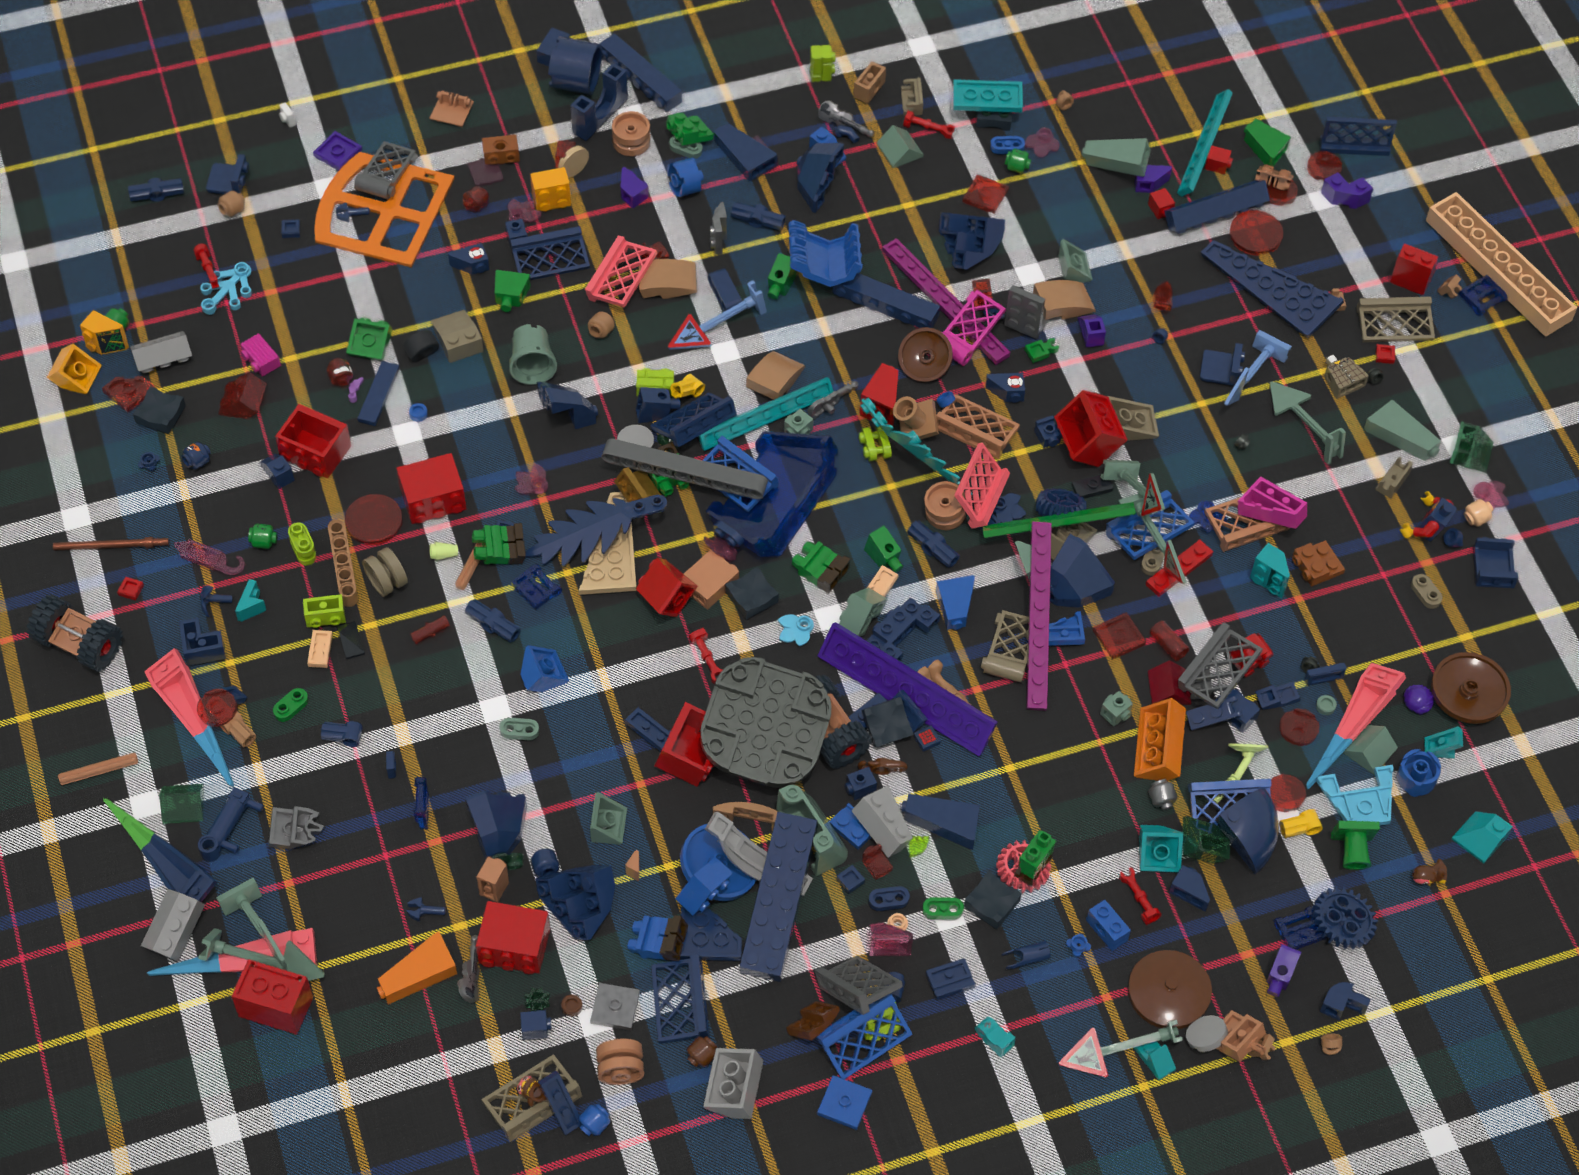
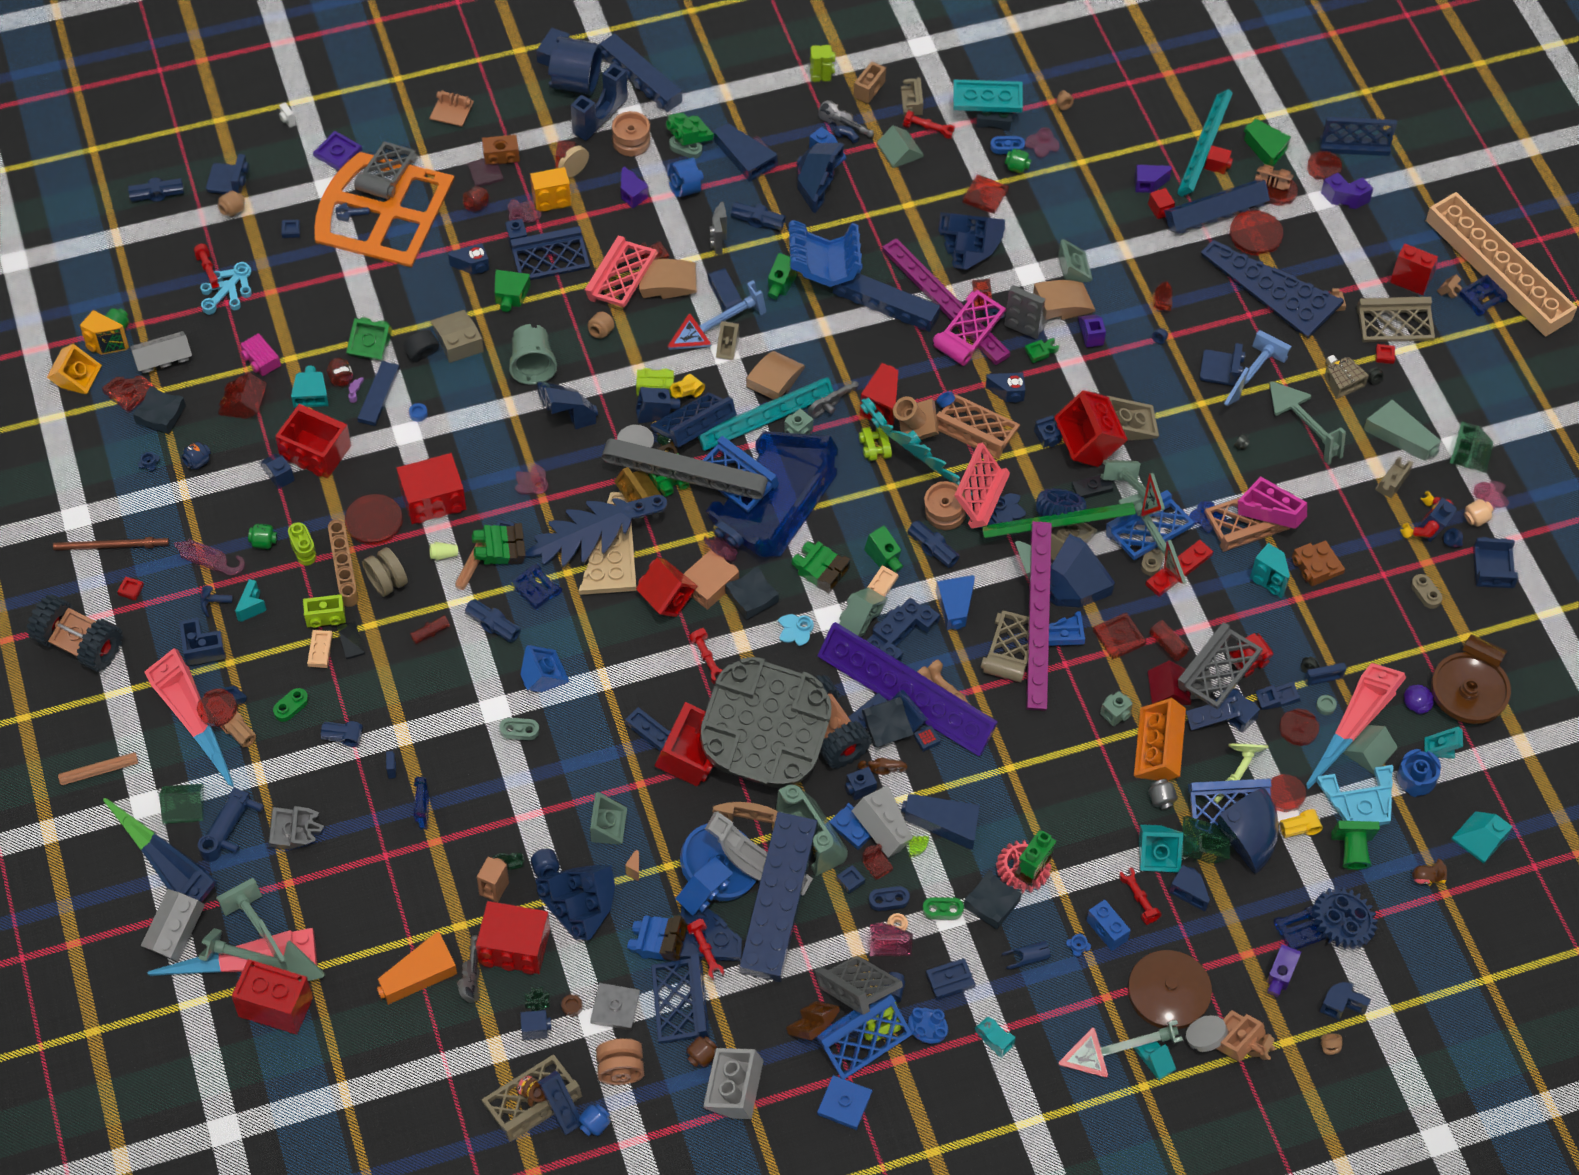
dark blue bar [406,897,446,921] -> none
dark blue brick [465,790,527,861] -> none
reddish brown dish [898,327,953,382] -> none
sand green slope [1082,138,1151,176] -> none
none -> teal torso [291,366,329,408]
none -> red piece [686,918,725,980]
none -> dark tan slope [716,321,739,360]
none -> blue dish [908,1008,948,1044]
none -> reddish brown slope [1463,634,1507,667]

